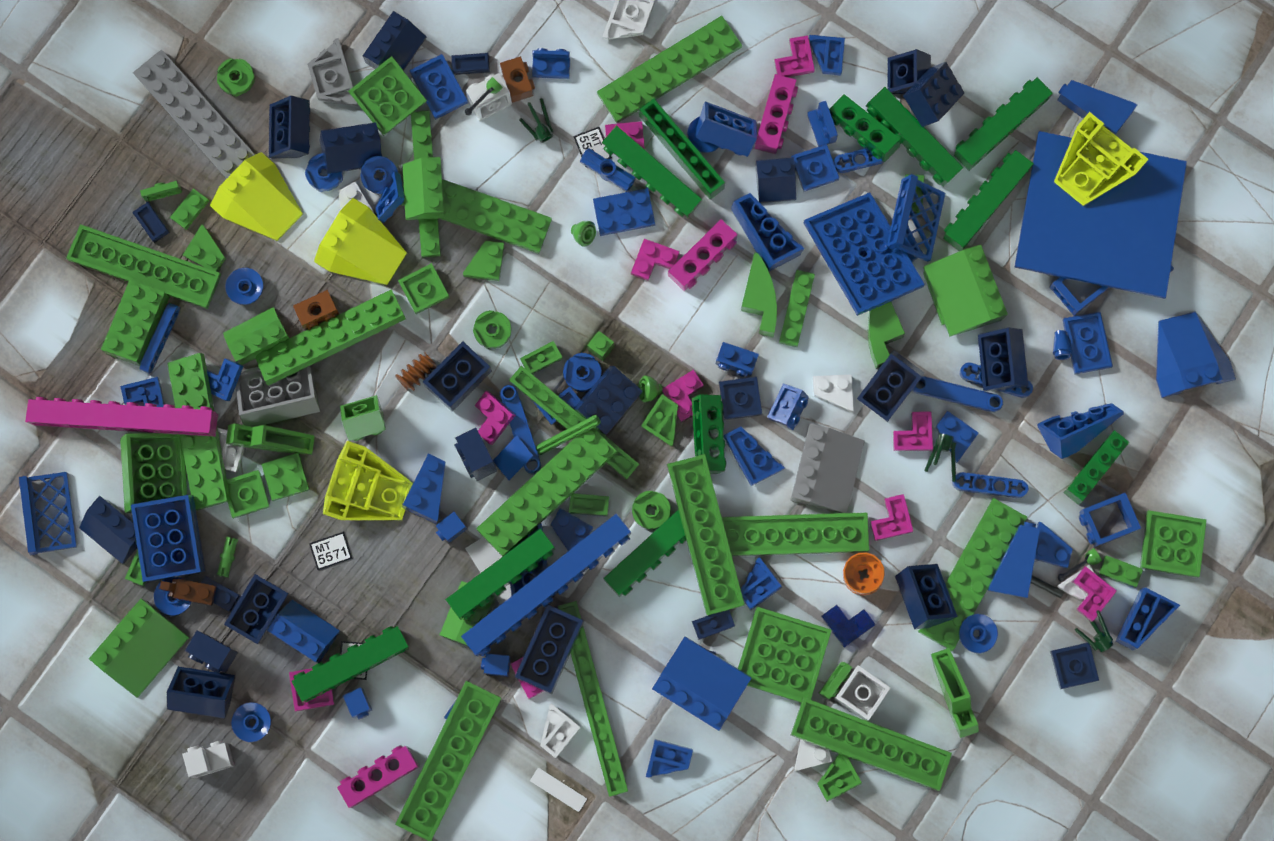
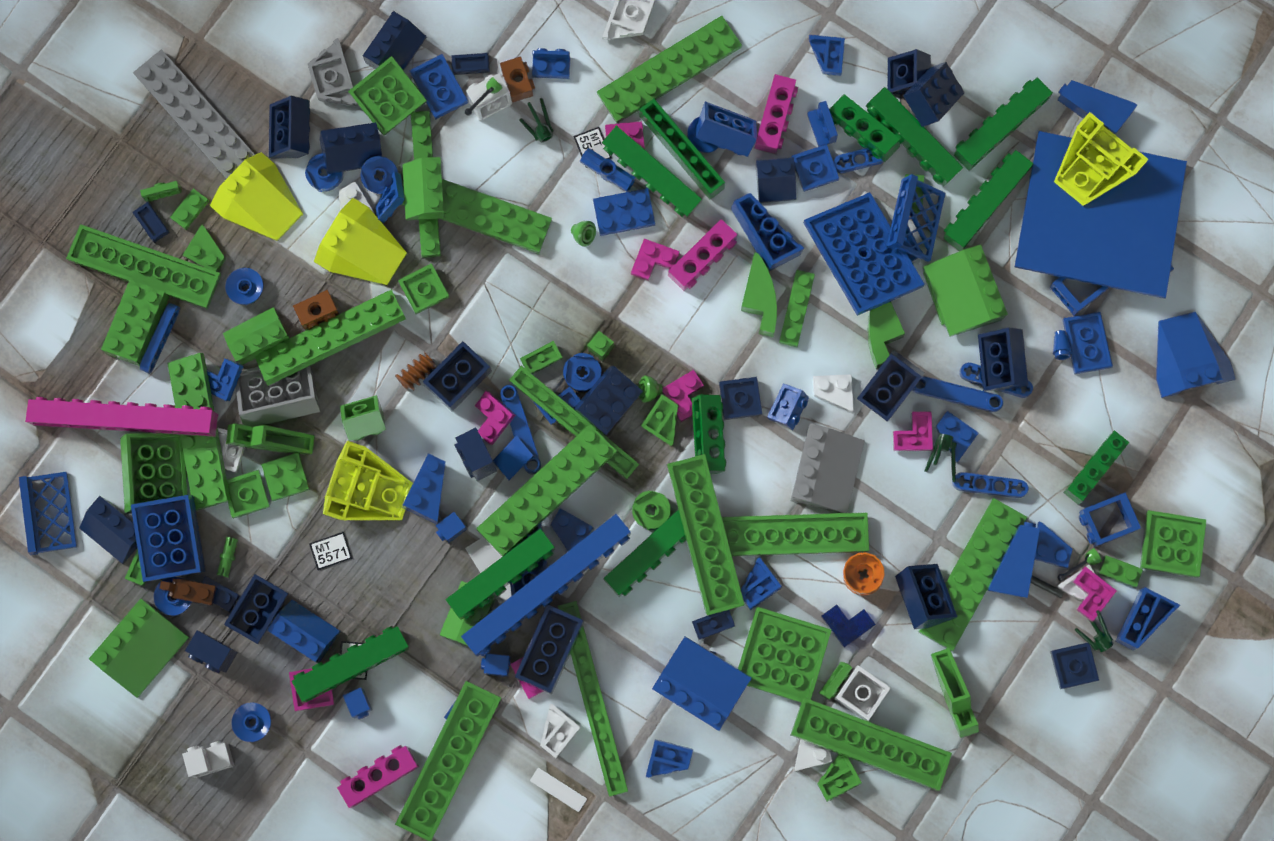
blue plate [120,377,165,407] -> none
dark blue slope [166,666,235,718] -> none
bright green plate [217,58,255,97] -> none
bright green wing [463,241,504,281] -> none
bright green plate [473,310,511,349] -> none
bright green axle [536,415,601,455] -> none
bright green plate [569,493,609,516] -> none
blue bracket [715,342,759,377] -> none
blue wing [723,427,785,486] -> none
dark pink plate [774,35,815,77] -> none
dark pink plate [870,494,913,541] -> none
blue dish [959,614,998,653] -> none
blue wedge [1037,403,1124,459] -> none

